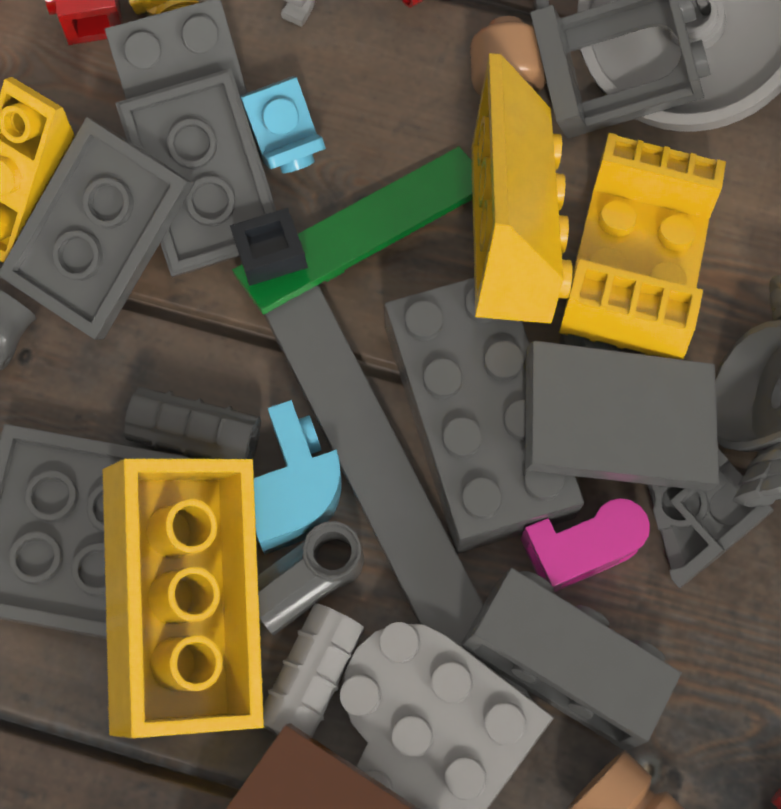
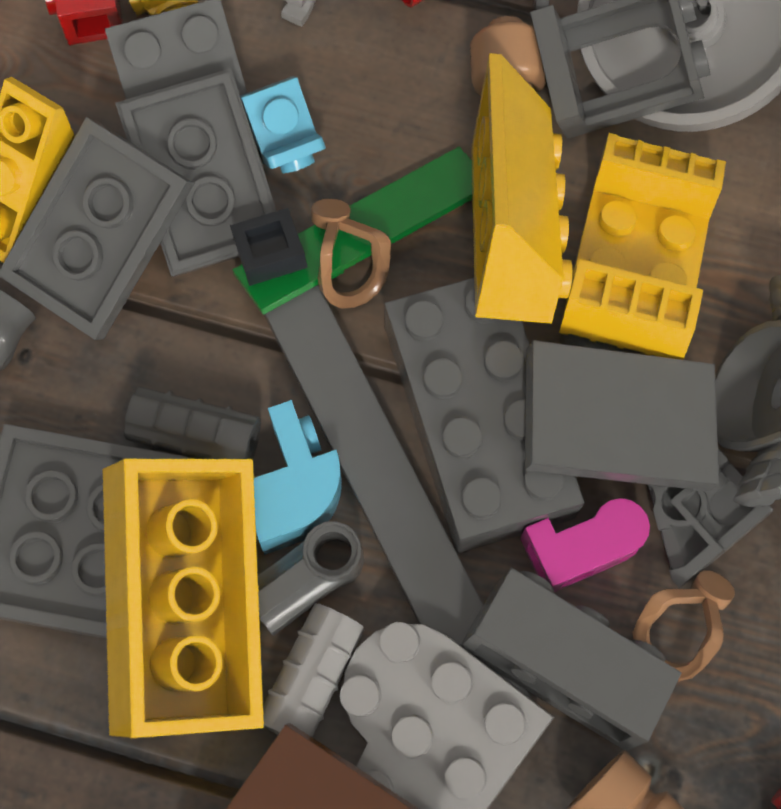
none -> medium nougat piece [311,199,391,308]
none -> medium nougat piece [633,570,735,681]

